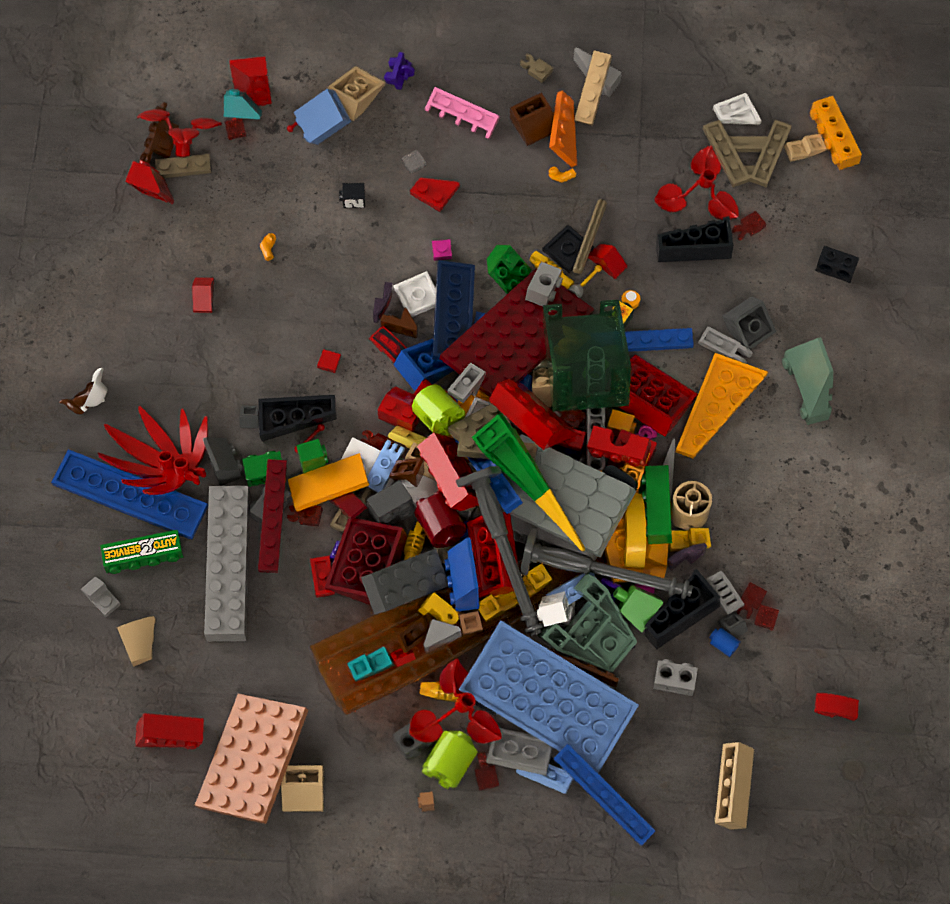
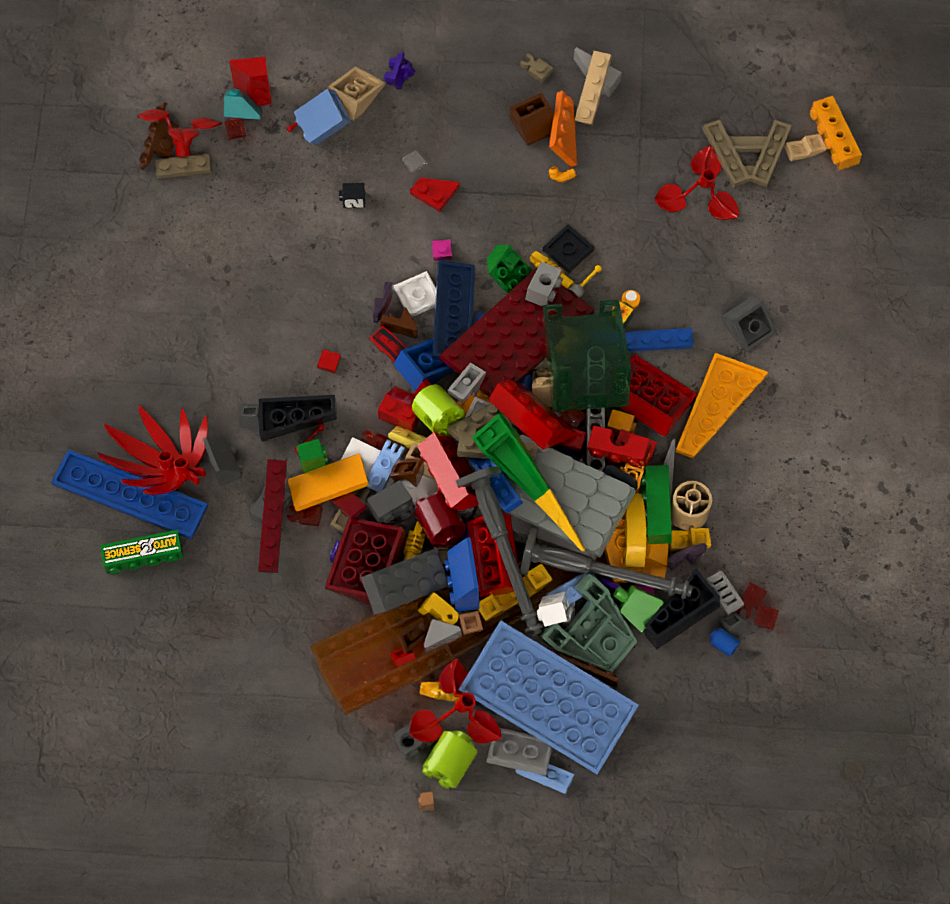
hair [59,368,108,414] -> none
light grey slope [80,576,121,617] -> none
tan slope [117,616,156,667] -> none
red slope [125,160,174,204] -> none
red wedge [135,713,204,749] -> none
red slope [192,277,214,313] -> none
plate [195,694,309,824] -> none
light grey brick [204,486,250,642] -> none
green brick [242,451,282,487] -> none
light orange arm [260,233,276,261] -> none
tan slope [281,765,324,812] -> none
red plate [310,556,336,598] -> none
teal slope [347,646,394,681] -> none
bright pink hinge [425,87,500,139] -> none
clear red plate [475,752,499,791] -> none
blue plate [553,744,655,846] -> none
dark tan axle [573,199,607,274] -> none
red slope [588,244,627,279] -> none
dark pink plate [636,425,657,440] -> none
light grey brick [653,659,698,696] -> none
black wedge [656,216,734,262] -> none
light grey hinge [698,326,753,364] -> none
white wing [713,93,761,125] -> none
tan brick [715,742,754,830] -> none
clear red plate [732,211,767,240] -> none
sand green wedge [782,337,833,425] -> none
black brick [815,246,859,283] -> none
red slope [815,693,859,721] -> none

